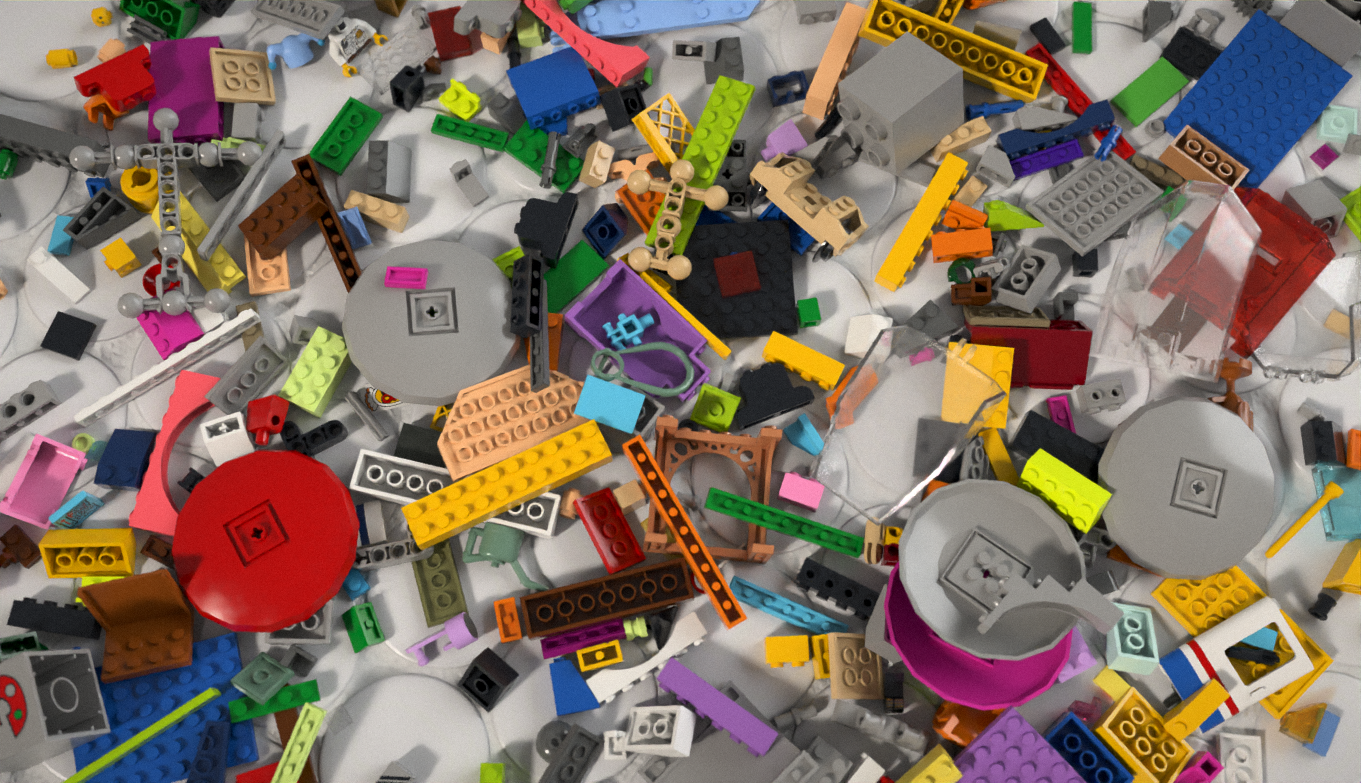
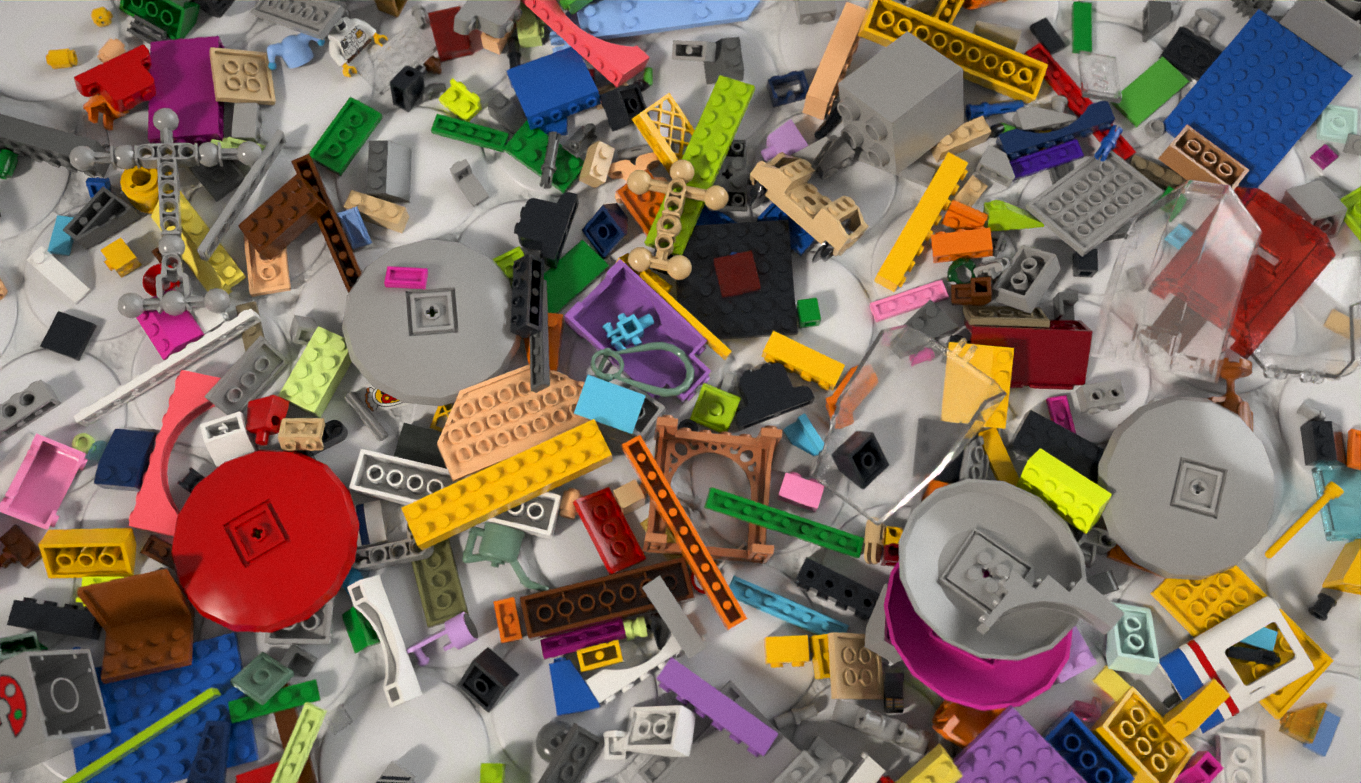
medium azure tile [48,491,105,529] -> none
white slope [844,314,893,362] -> none
none -> tan bracket [278,418,325,451]
none -> white arch [347,575,423,708]
none -> light grey tile [642,575,707,659]
none -> black slope [831,431,889,489]
none -> bright pink tile [869,279,949,323]
none -> black arm [989,123,1016,138]
none -> clear tile [1078,51,1122,103]

